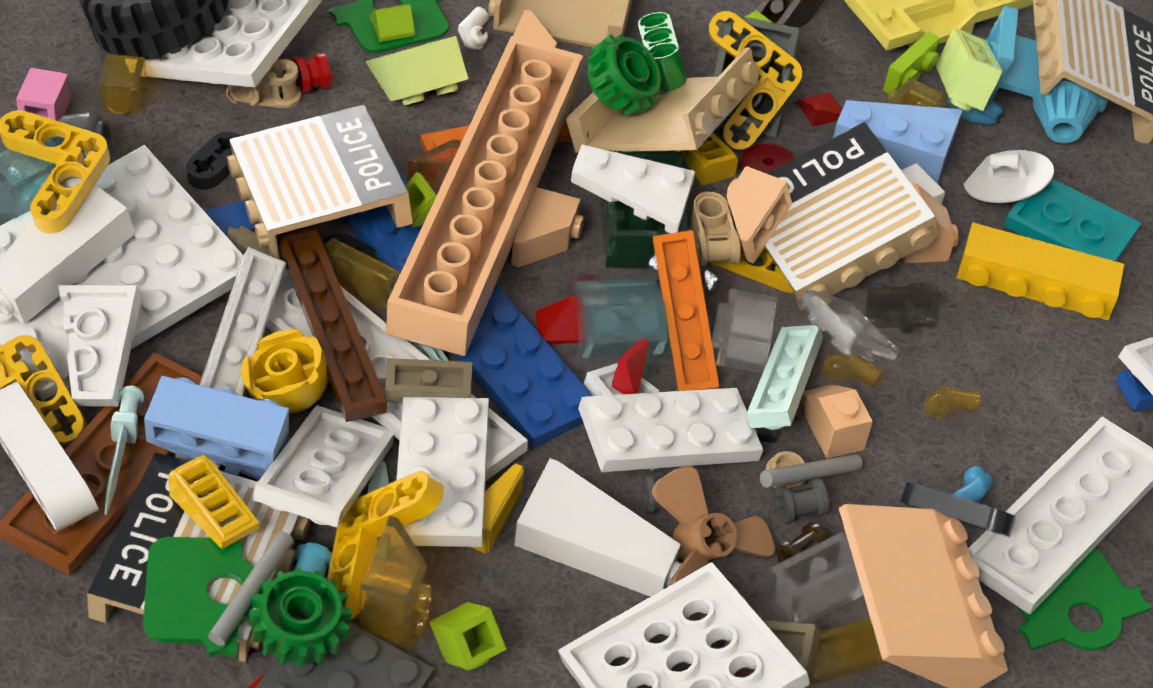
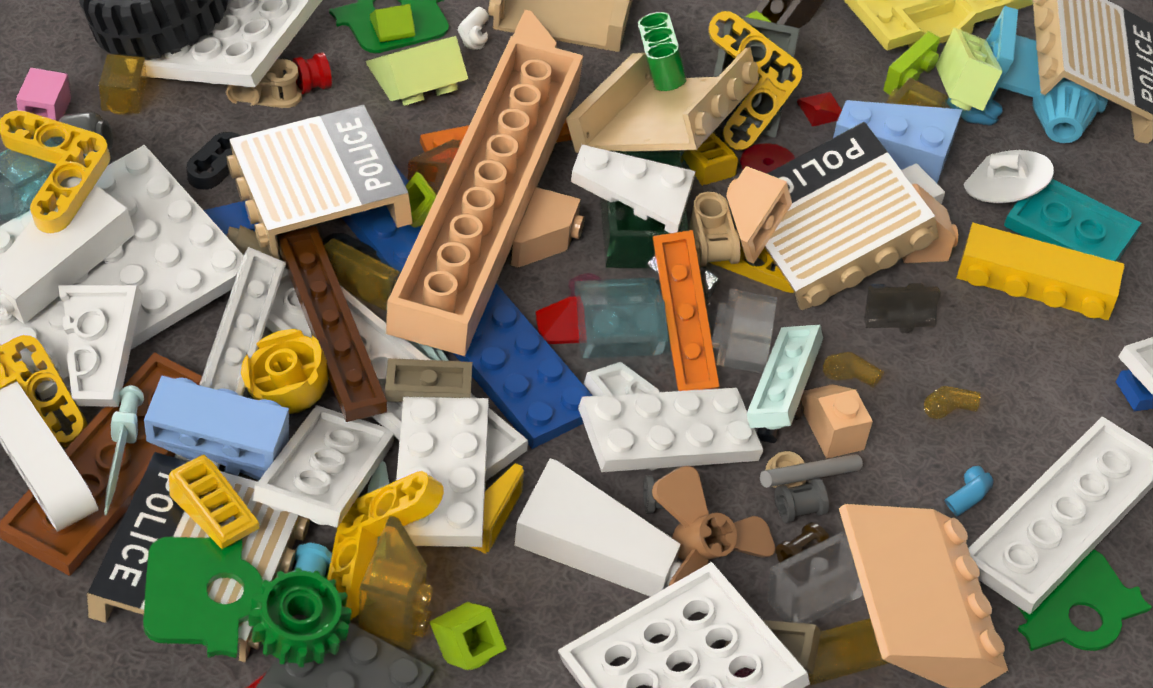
light grey bar [208,531,294,646] -> none
green gear [587,34,661,116] -> none
red slope [611,338,649,394] -> none
clear plate [799,289,901,364] -> none
black beam [900,482,1017,537] -> none

